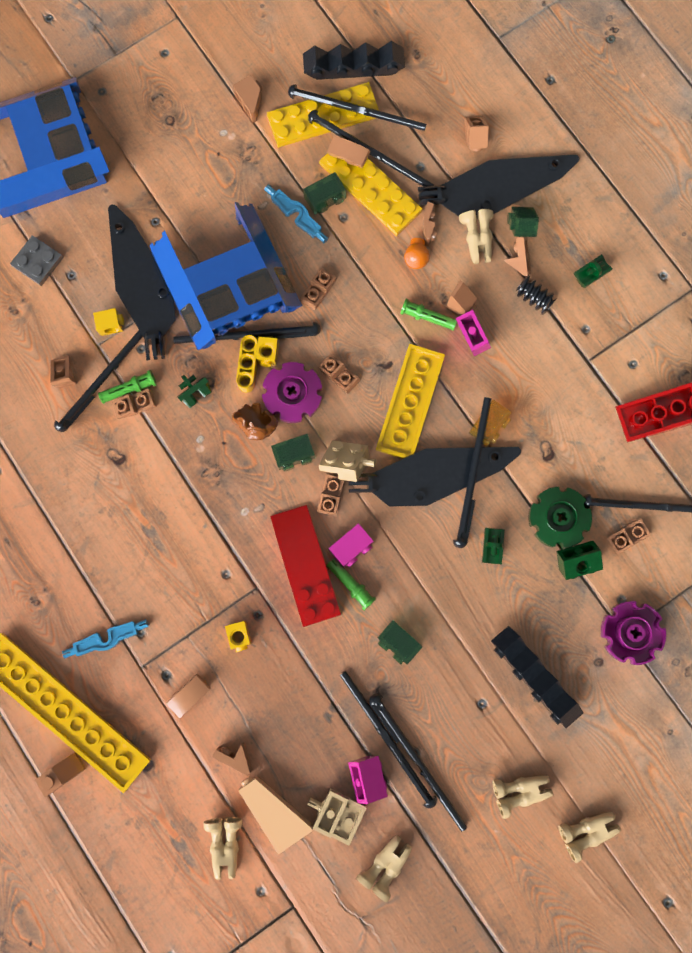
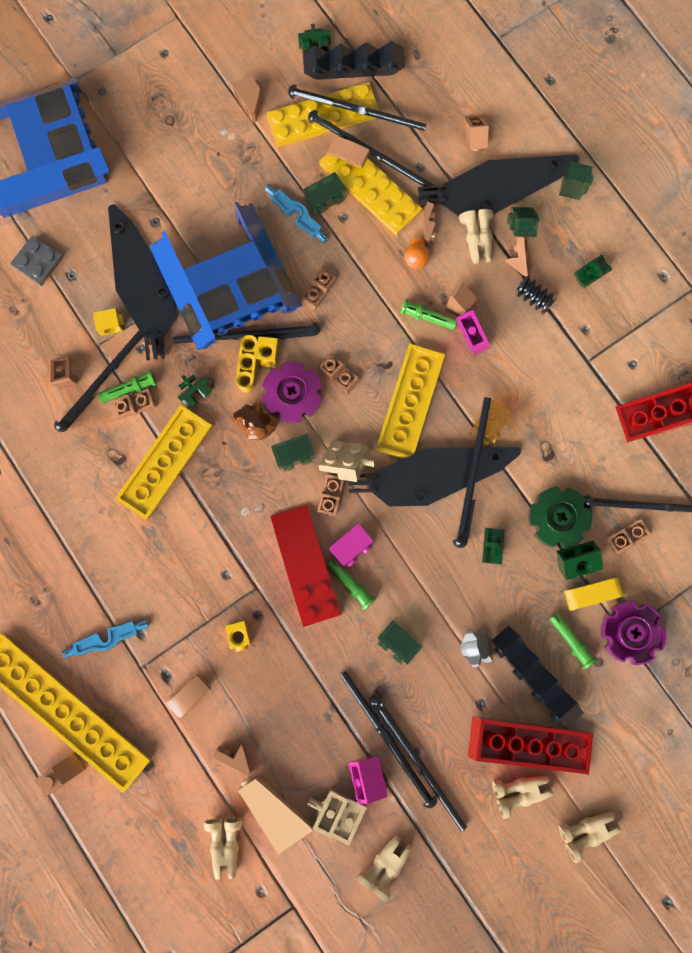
none -> yellow plate [115,405,213,521]
none -> dark green hips [298,23,331,53]
none -> light grey piece [461,628,493,667]
none -> red slope [468,716,593,774]
none -> bright green pin [549,612,598,670]
none -> clear green brick [559,161,594,200]
none -> yellow beam [564,577,624,610]

